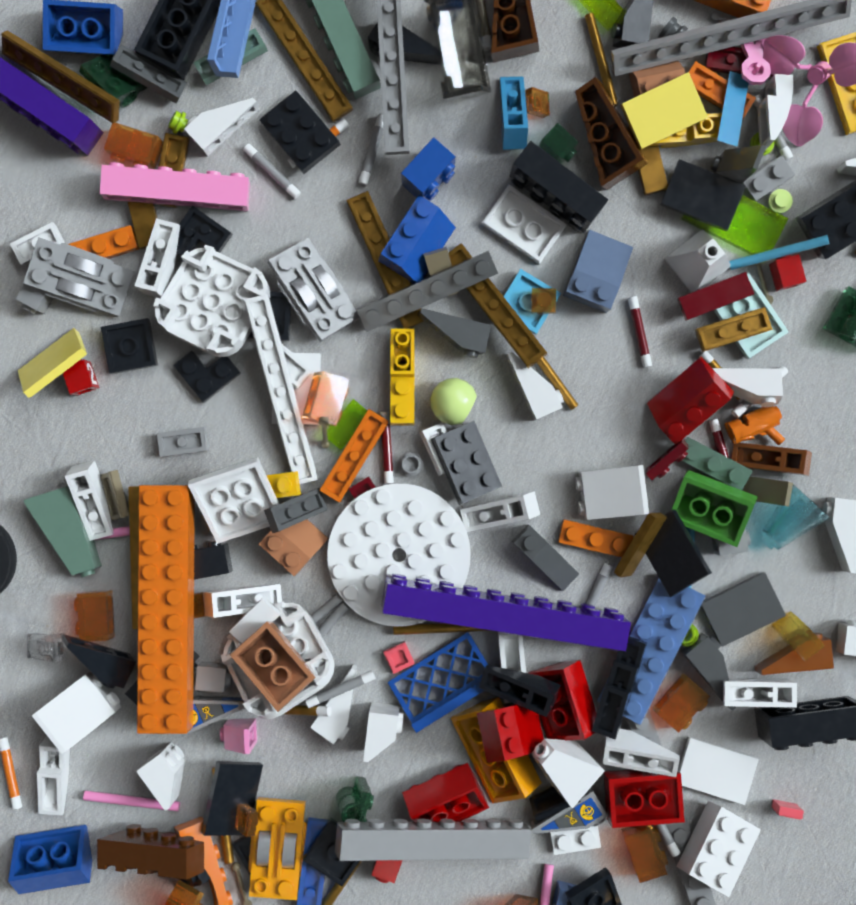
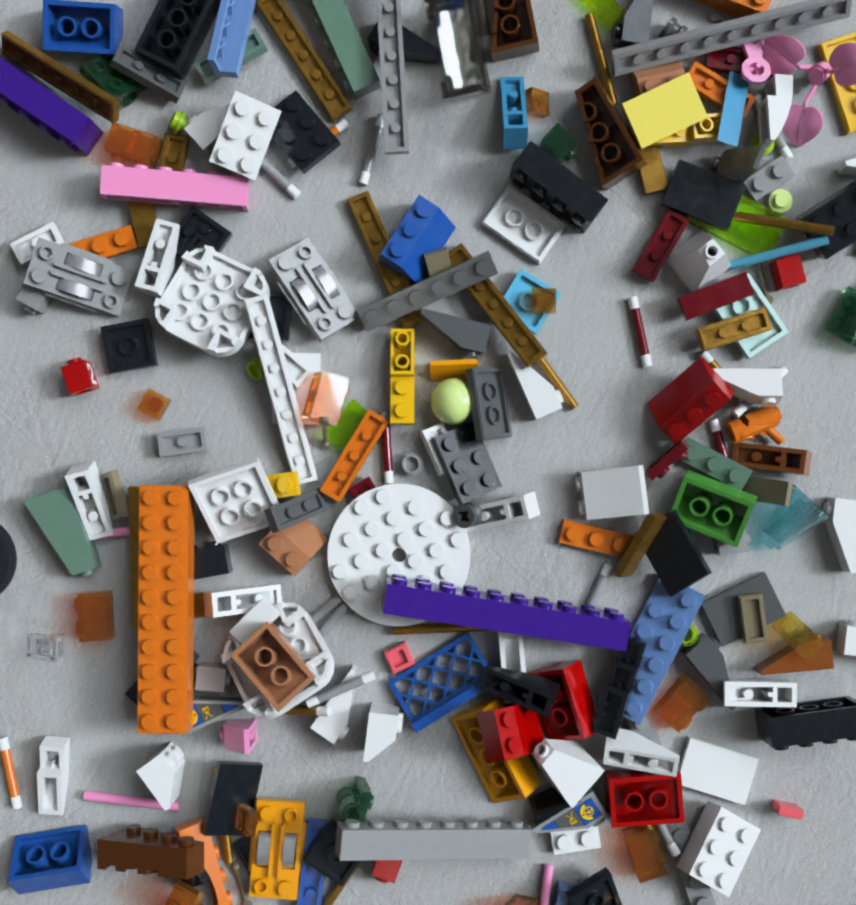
light yellow tile [18,328,87,398] -> none
white slope [32,671,122,754] -> none
black slope [61,634,136,688] -> none
black plate [173,351,241,403] -> none
blue brick [401,137,456,201] -> none
red slope [402,762,489,822] -> none
dark grey slope [512,525,579,591] -> none
sand blue slope [563,230,633,313] -> none
none -> clear orange plate [137,388,171,421]
none -> white brick [209,91,282,180]
none -> lime plate [246,357,265,380]
none -> light orange slope [430,359,478,381]
none -> dark grey wheel [453,502,483,528]
none -> dark grey tile [465,367,512,442]
none -> dark red plate [632,208,690,283]
none -> pearl gold bar [734,212,835,236]
none -> dark tan tile [736,592,769,644]

